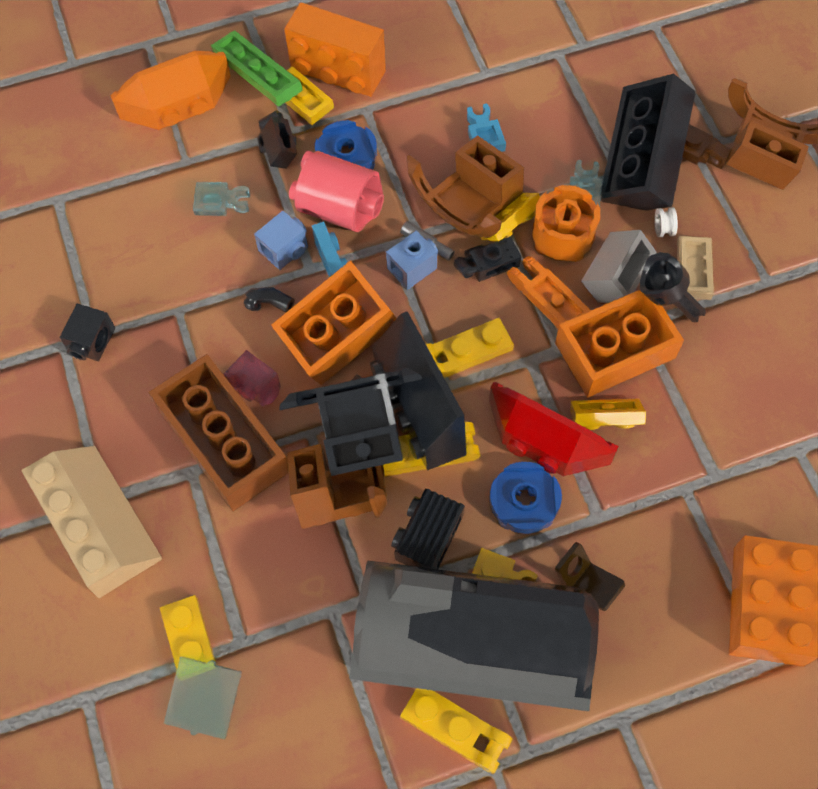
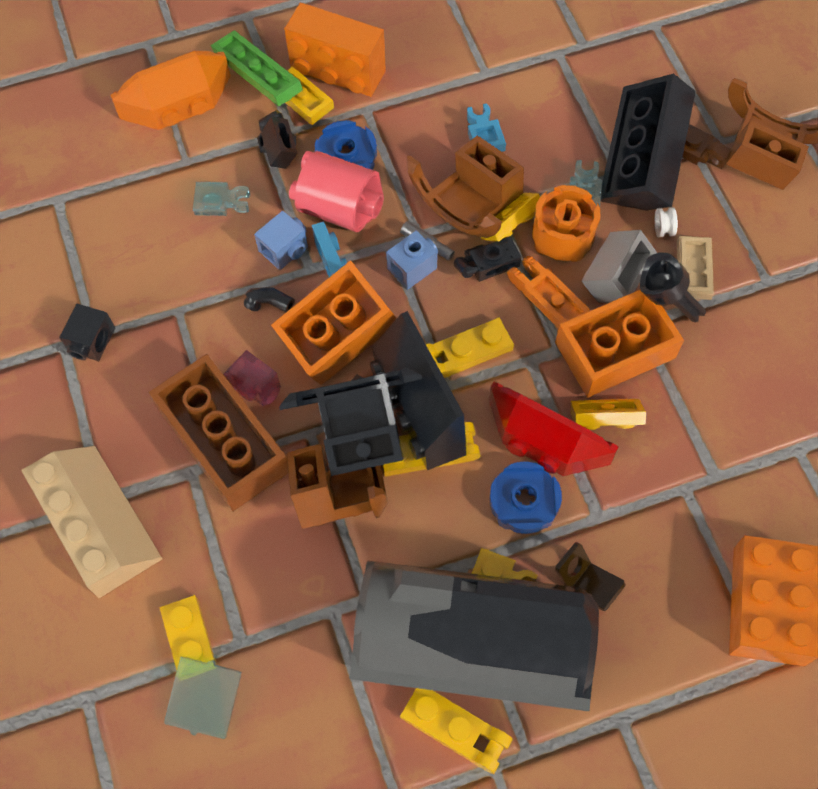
black brick [391,488,465,569] -> none

